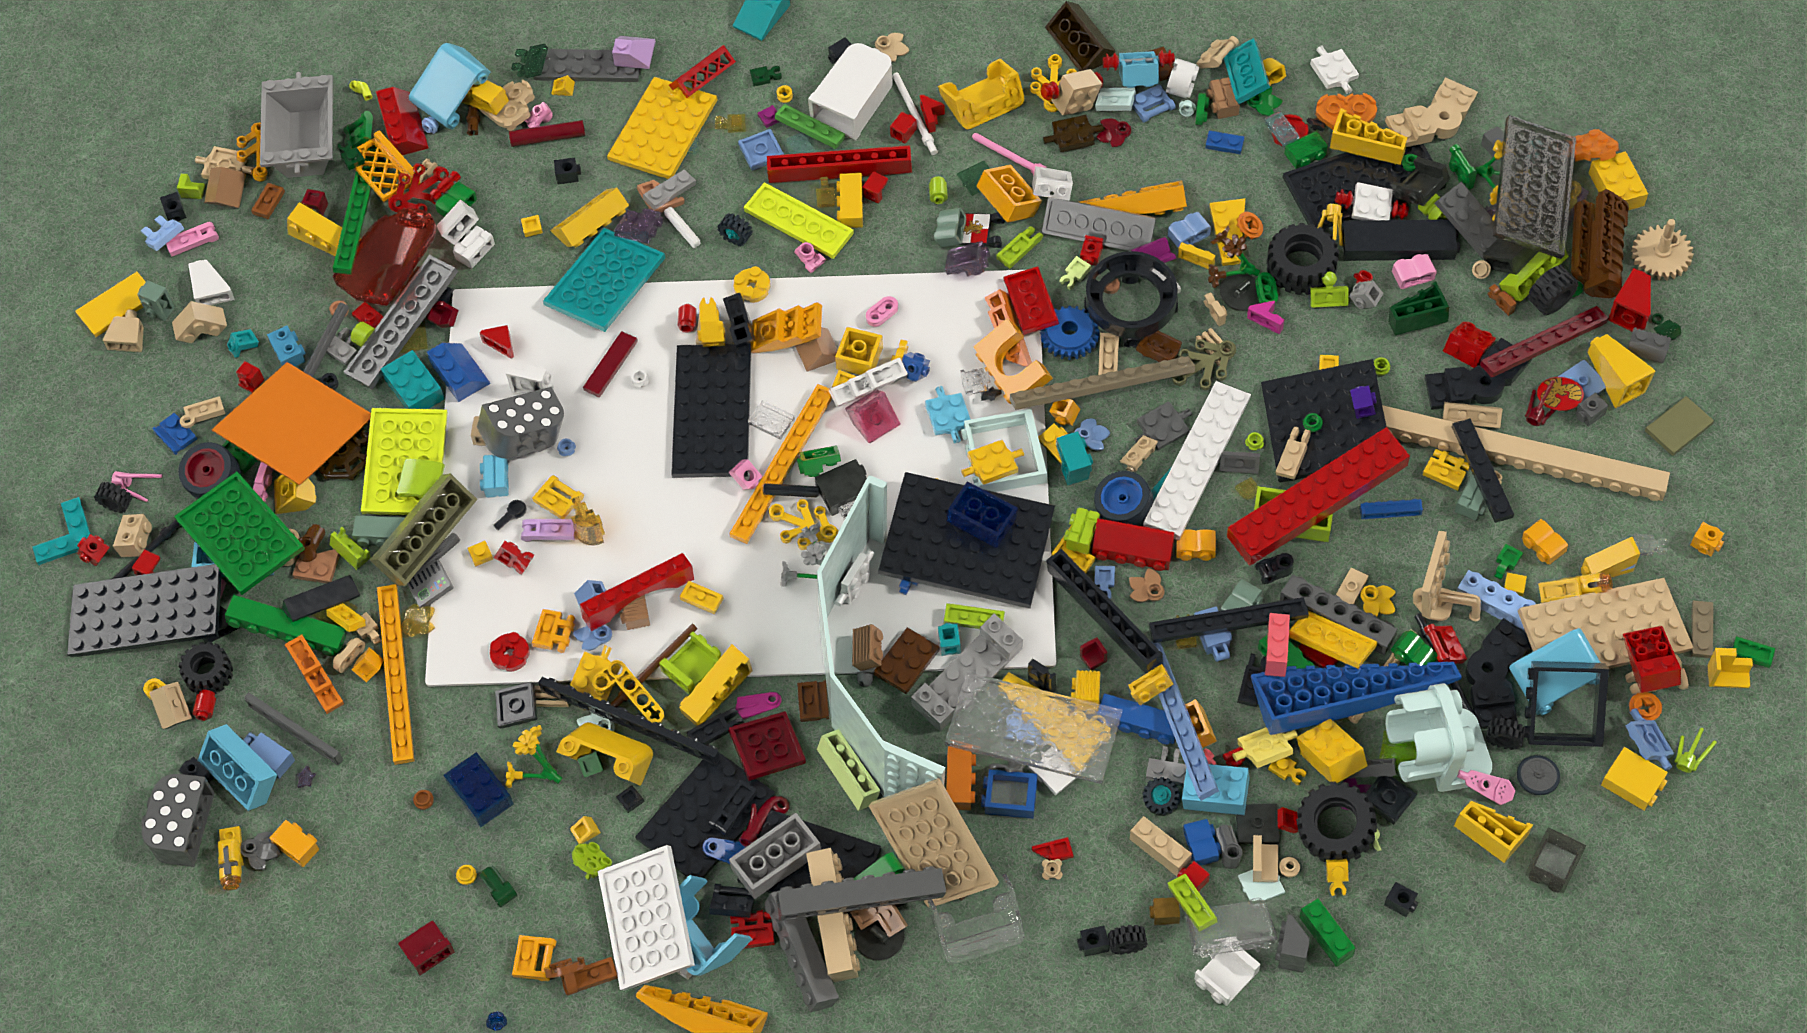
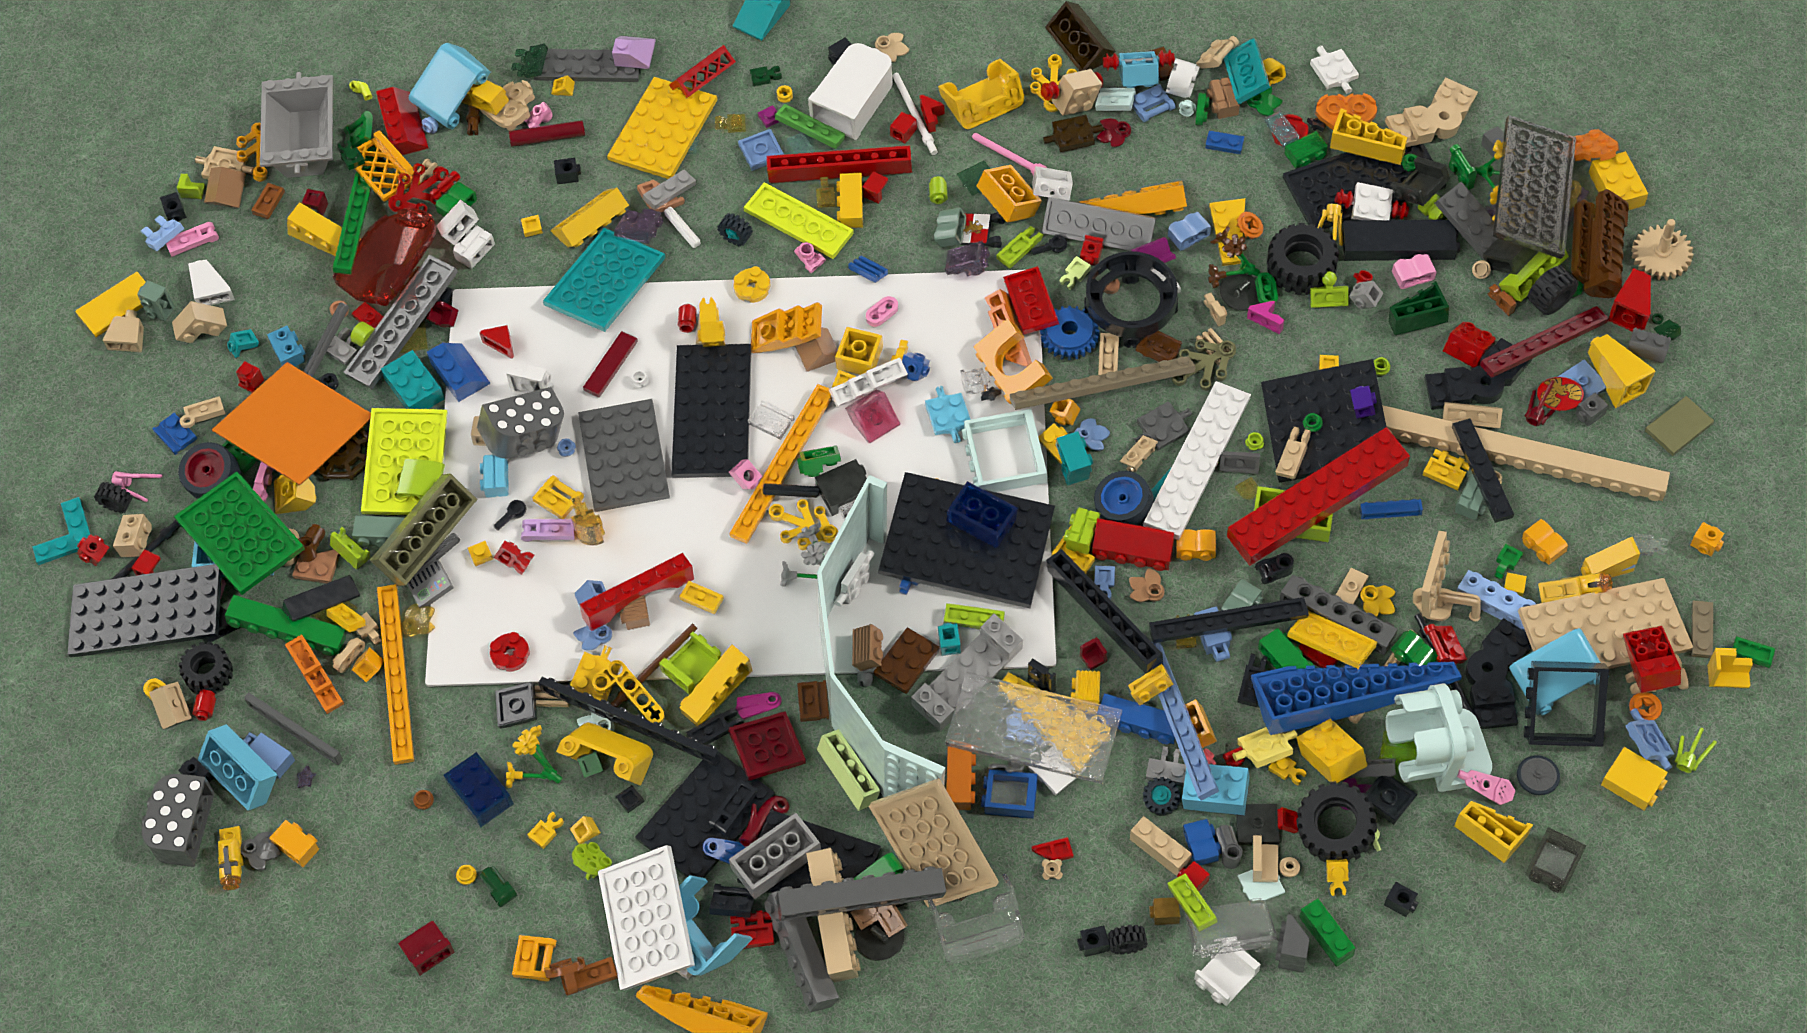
clear blue plate [486,1012,507,1031] -> none
light orange plate [532,609,575,653] -> none
black arch [723,293,755,347] -> none
yellow plate [961,440,1024,485] -> none
yellow plate [1178,242,1215,269] -> none
coral arch [1265,613,1290,677] -> none
black tyre [1486,718,1525,750] -> none
none -> yellow plate [527,812,564,849]
none -> dark grey plate [578,399,670,512]
none -> blue tile [848,256,888,283]
none -> black plate [1031,235,1067,255]

